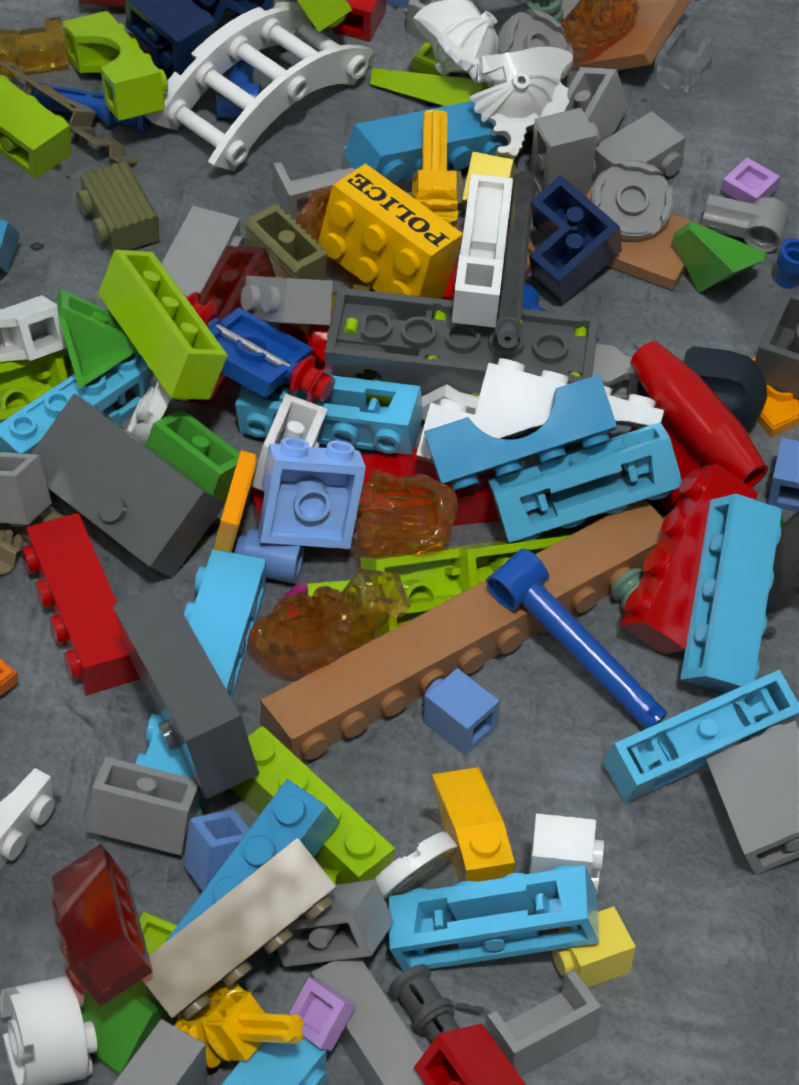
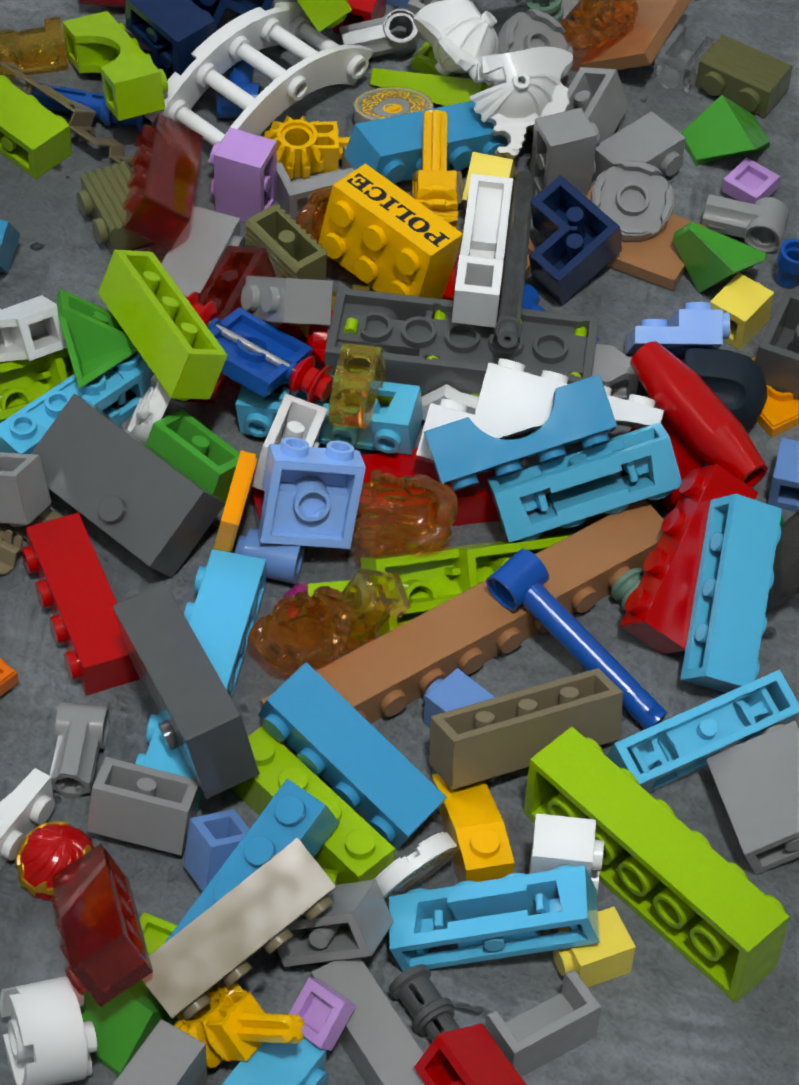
none -> red hair [15,821,96,901]
none -> light grey piece [49,702,110,798]
none -> clear red brick [123,113,203,251]
none -> lavender brick [209,127,277,223]
none -> dark azure brick [258,662,447,850]
none -> yellow gear [264,115,350,181]
none -> clear yellow leg [329,343,387,429]
none -> light grey piece [339,9,419,58]
none -> tile [353,87,434,124]
none -> dark tan brick [429,668,623,790]
none -> lime brick [523,726,790,1003]
none -> light blue plate [625,302,730,356]
none -> bright green slope [681,95,770,166]
none -> olive brick [696,34,793,118]
none -> light yellow brick [710,273,774,350]

